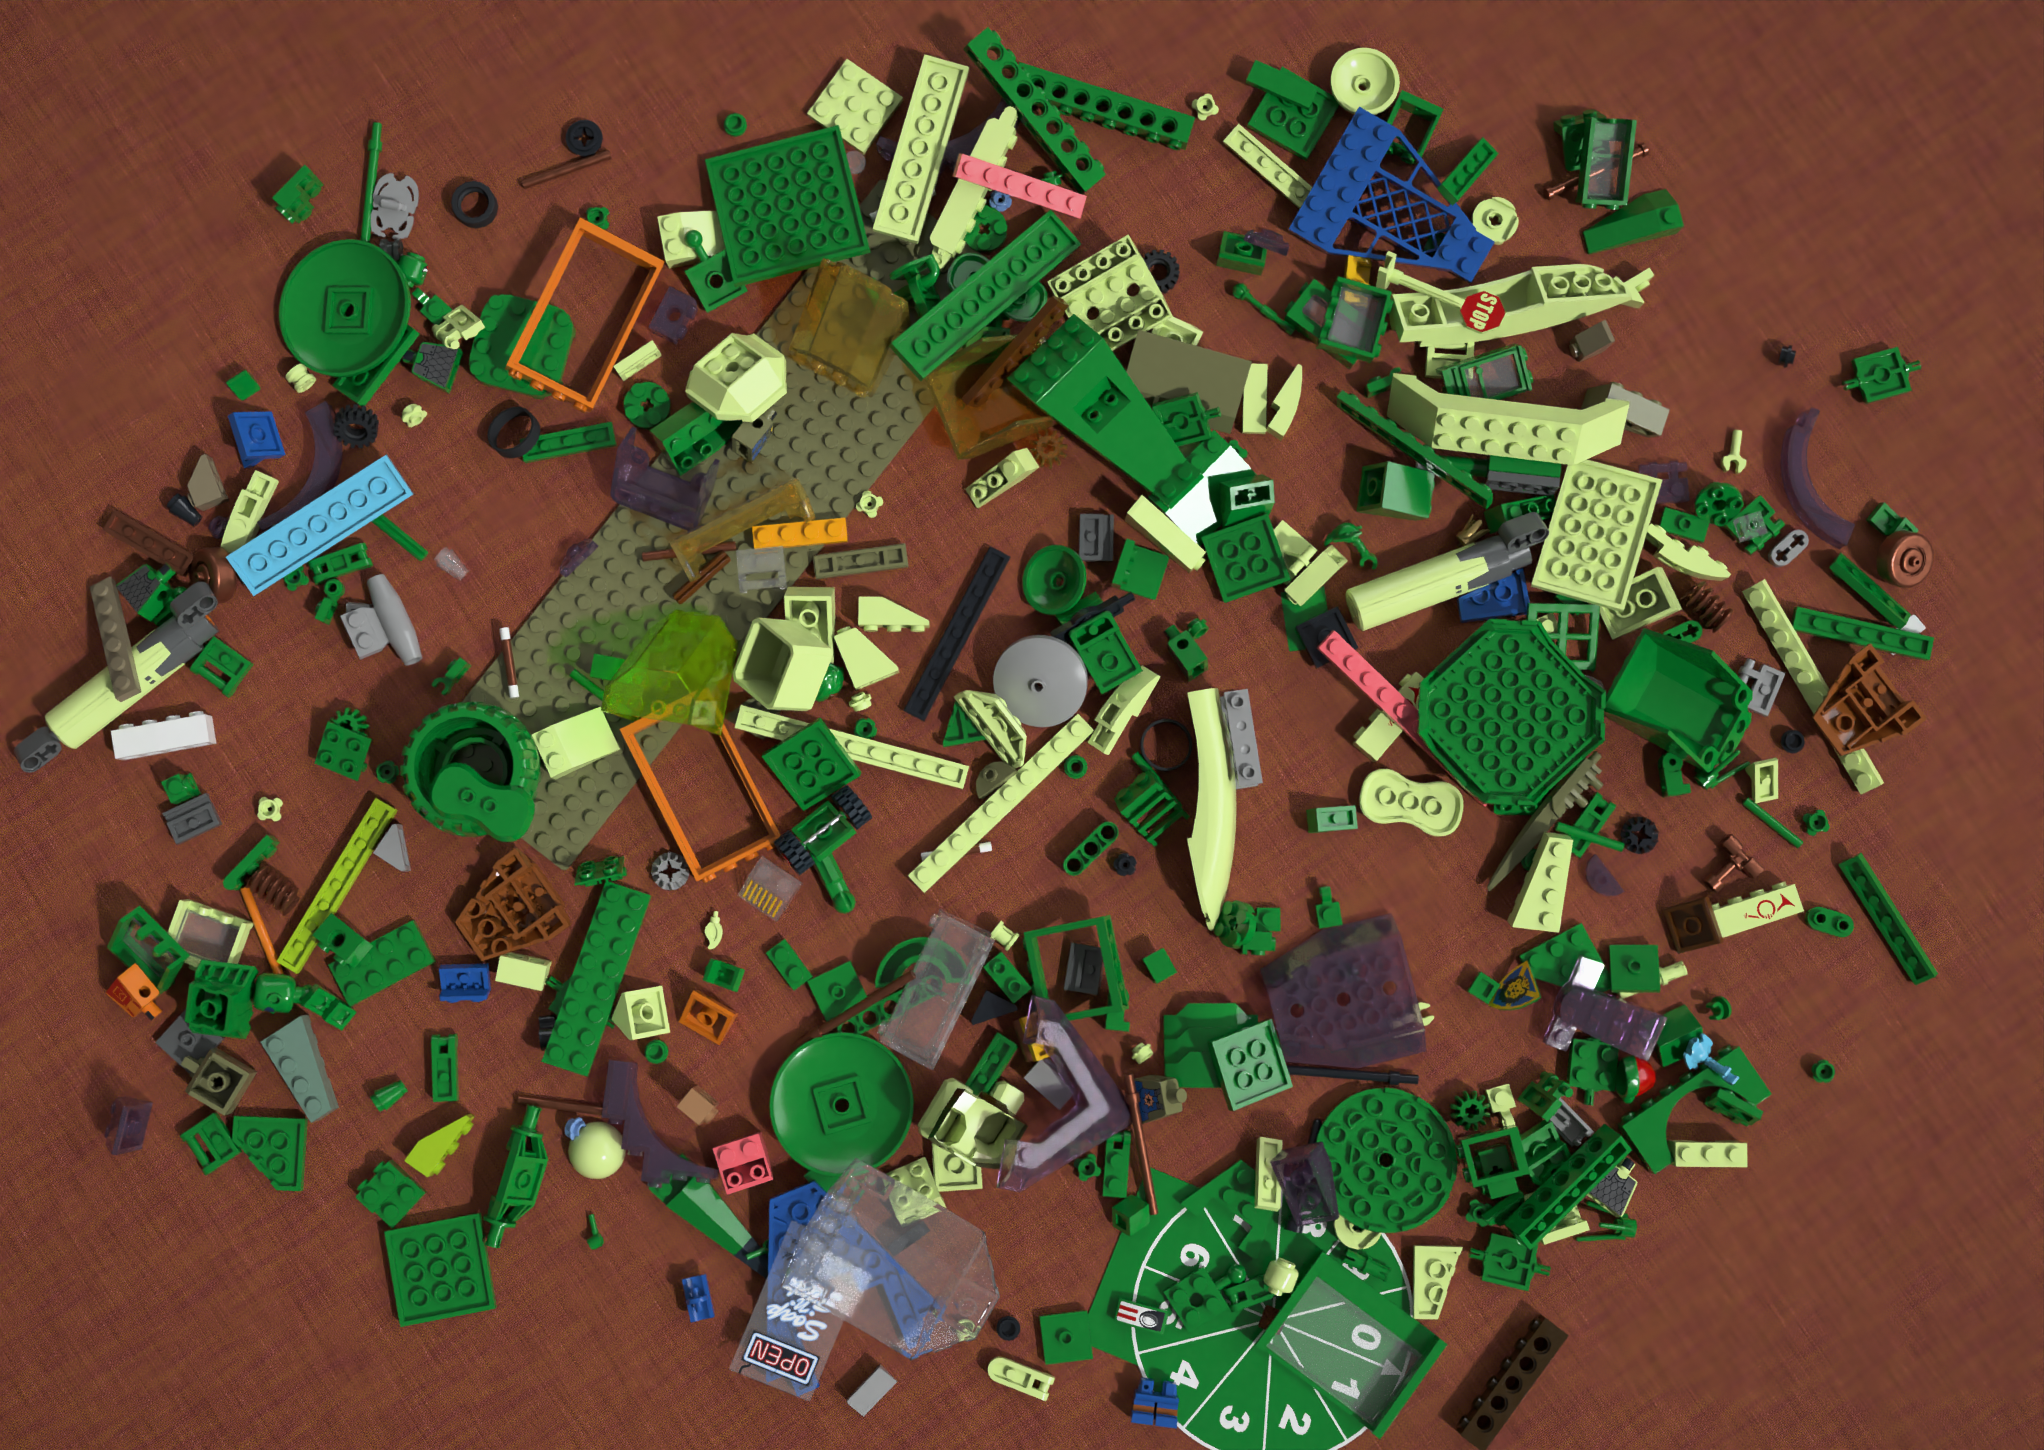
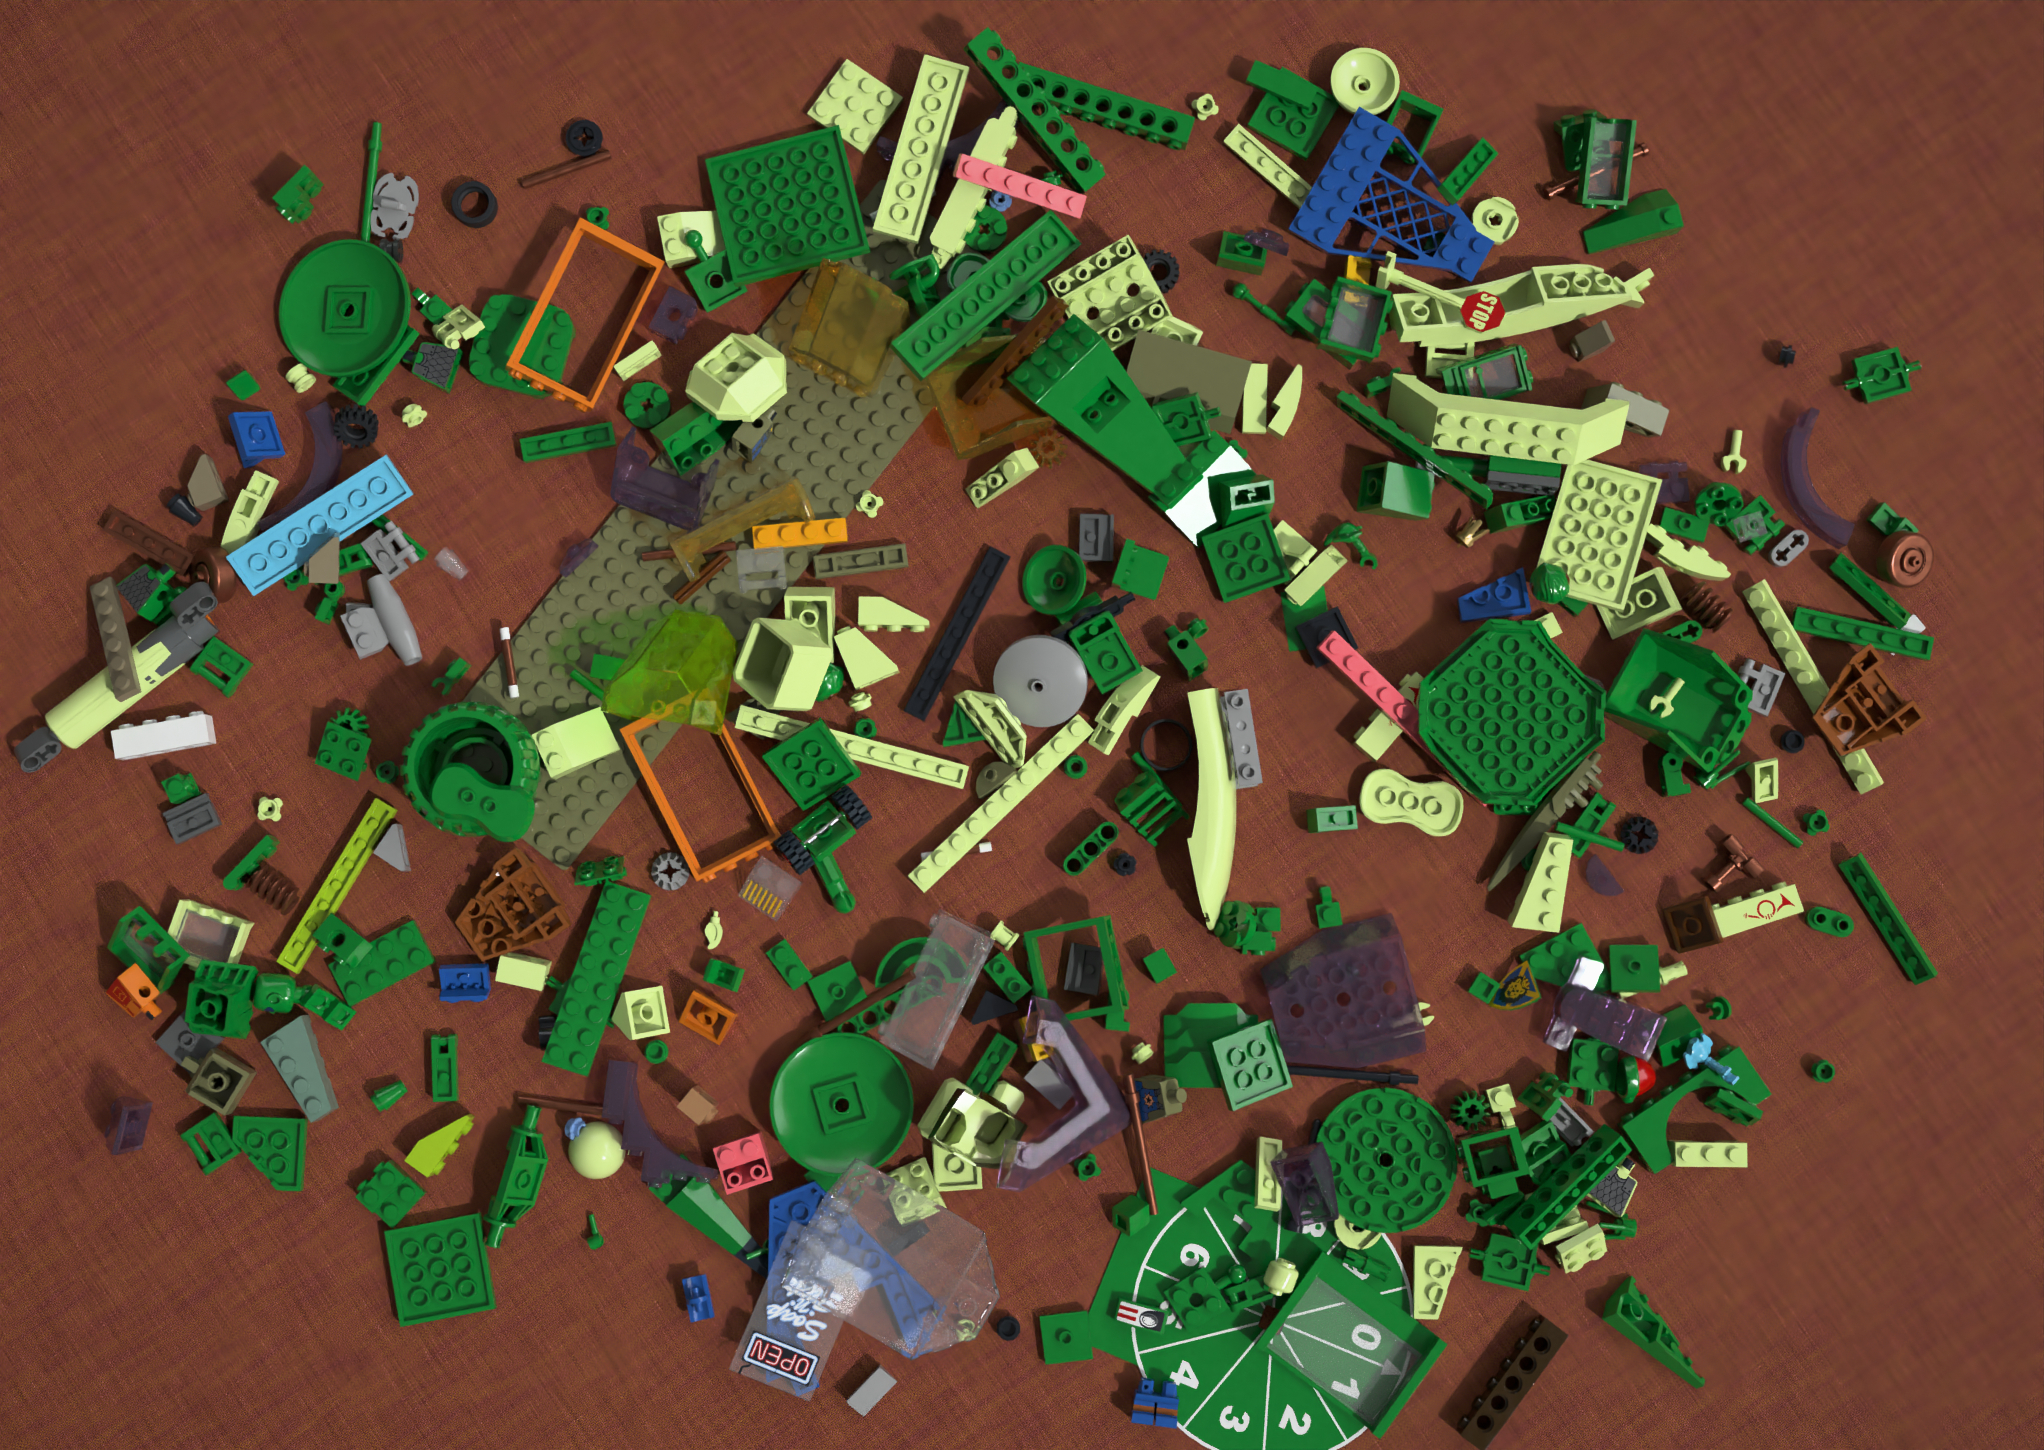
plate [209,516,229,539] -> none
orange bar [240,887,284,974] -> none
green head [398,252,429,289] -> none
black tyre [488,407,540,458] -> none
green plate [724,113,747,137] -> none
clear plate [846,151,866,174] -> none
yellowish green plate [988,1356,1055,1401] -> none
green plate [1102,1129,1131,1198] -> none
yellowish green slope [1125,495,1206,573] -> none
yellowish green piece [1345,512,1549,631] -> none
green window [1526,603,1600,672] -> none
none -> dark tan slope [304,532,340,584]
none -> light grey plate [361,521,420,582]
none -> green hair [1529,562,1570,604]
none -> yellowish green plate [1555,1224,1607,1274]
none -> green wedge [1602,1276,1705,1389]
none -> yellowish green bar [1649,677,1685,719]

